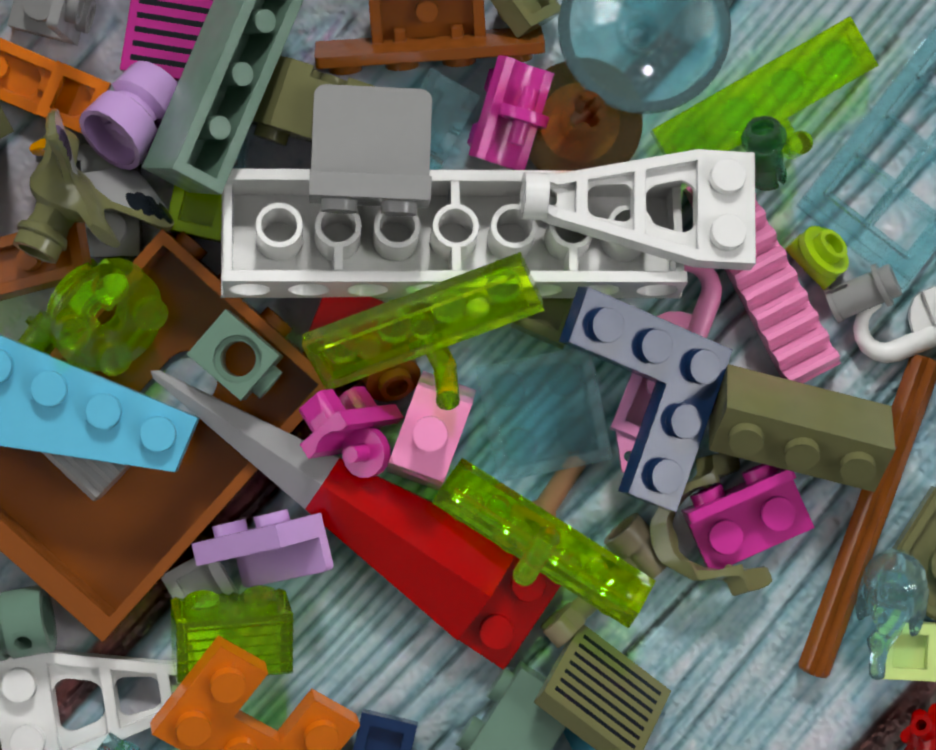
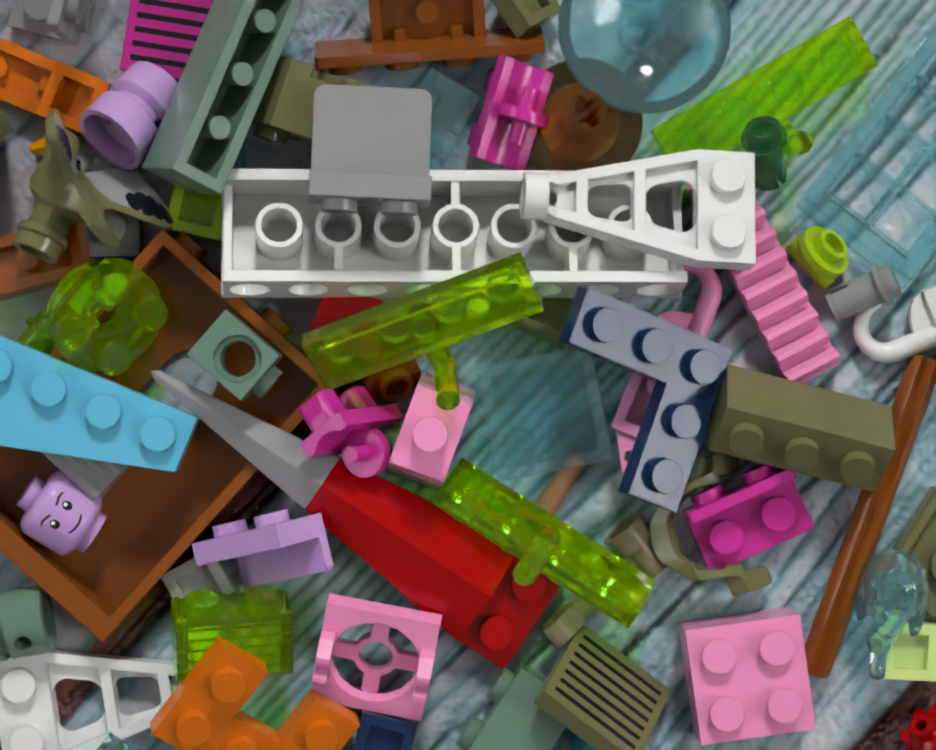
none -> lavender head [17,470,107,556]
none -> bright pink piece [311,593,442,721]
none -> bright pink brick [678,606,816,746]

